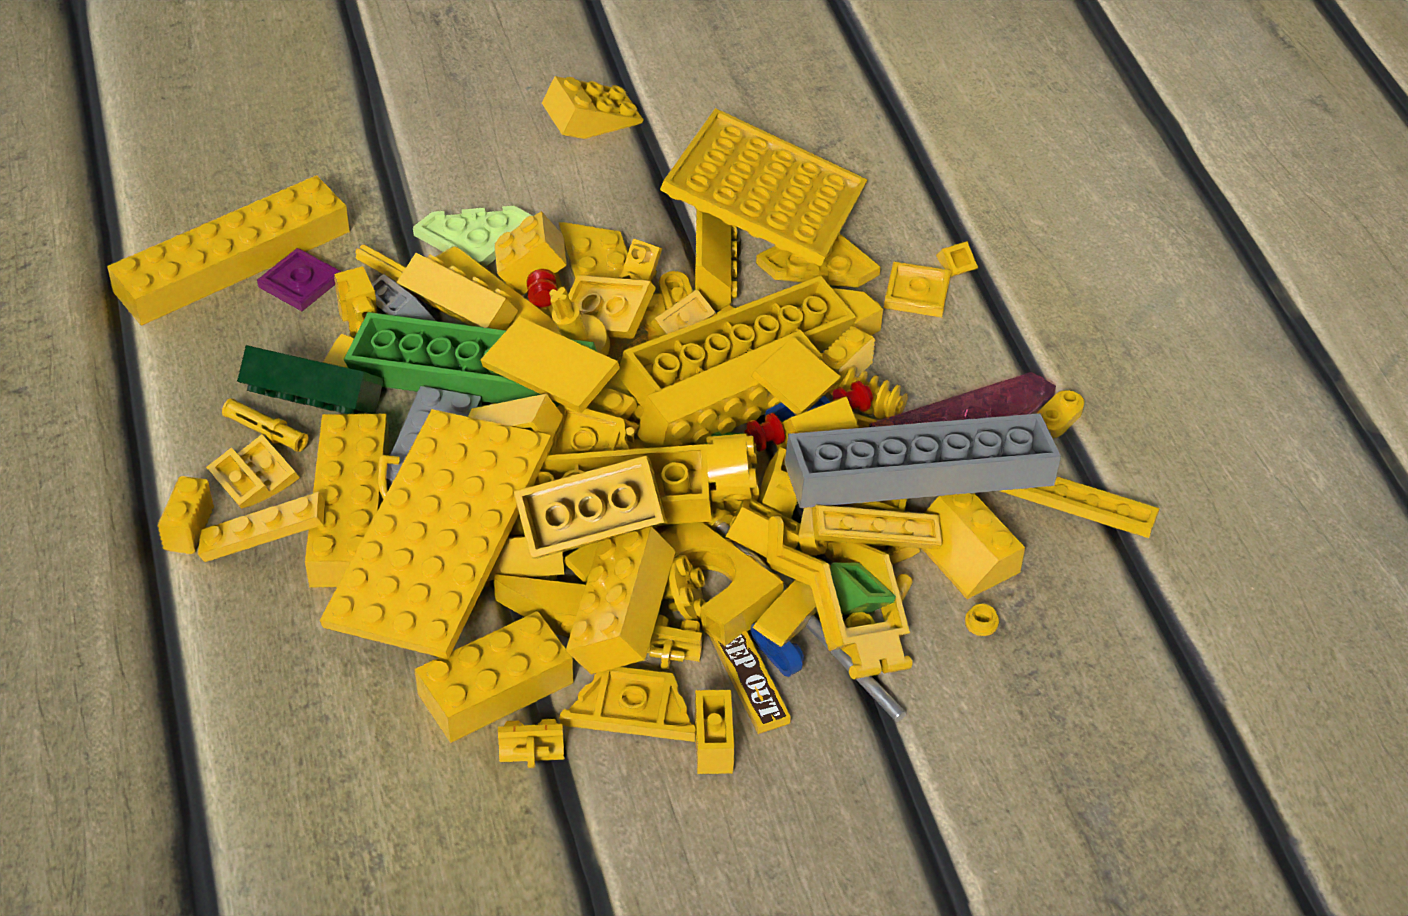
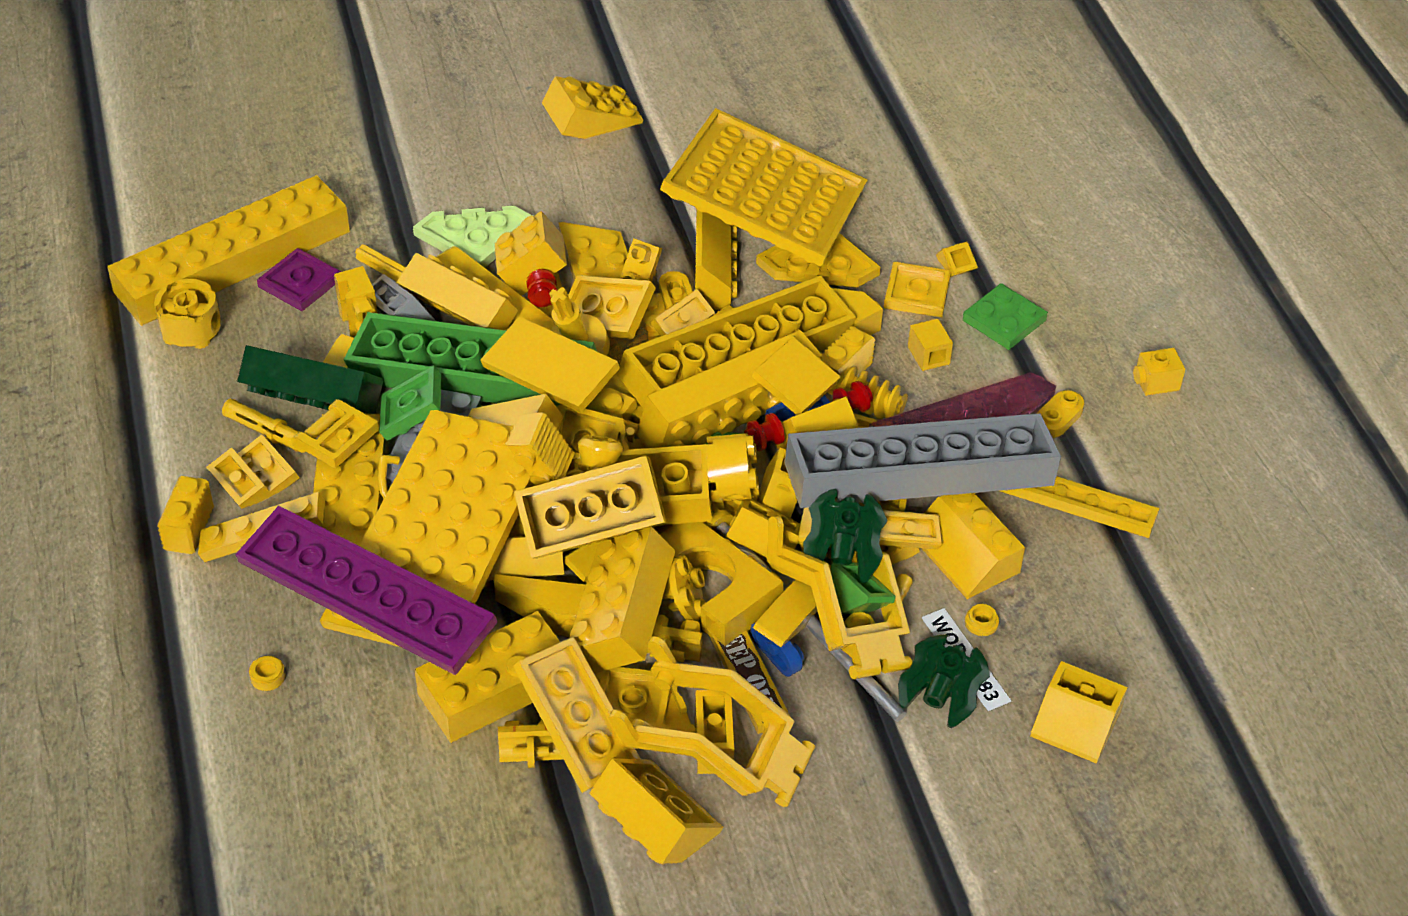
none -> yellow brick [154,279,221,349]
none -> magenta plate [235,505,497,676]
none -> yellow tile [249,656,285,691]
none -> yellow plate [291,399,379,469]
none -> bright green plate [379,365,441,441]
none -> yellow brick [505,413,575,486]
none -> yellow plate [513,636,641,793]
none -> yellow cone [578,435,623,471]
none -> yellow slope [589,758,724,864]
none -> yellow piece [608,636,815,807]
none -> dark green piece [803,489,888,583]
none -> dark green piece [898,634,990,728]
none -> yellow brick [908,319,953,371]
none -> white sticker [921,608,1012,711]
none -> bright green plate [962,283,1048,350]
none -> yellow slope [1030,661,1128,764]
none -> yellow brick [1133,348,1185,396]

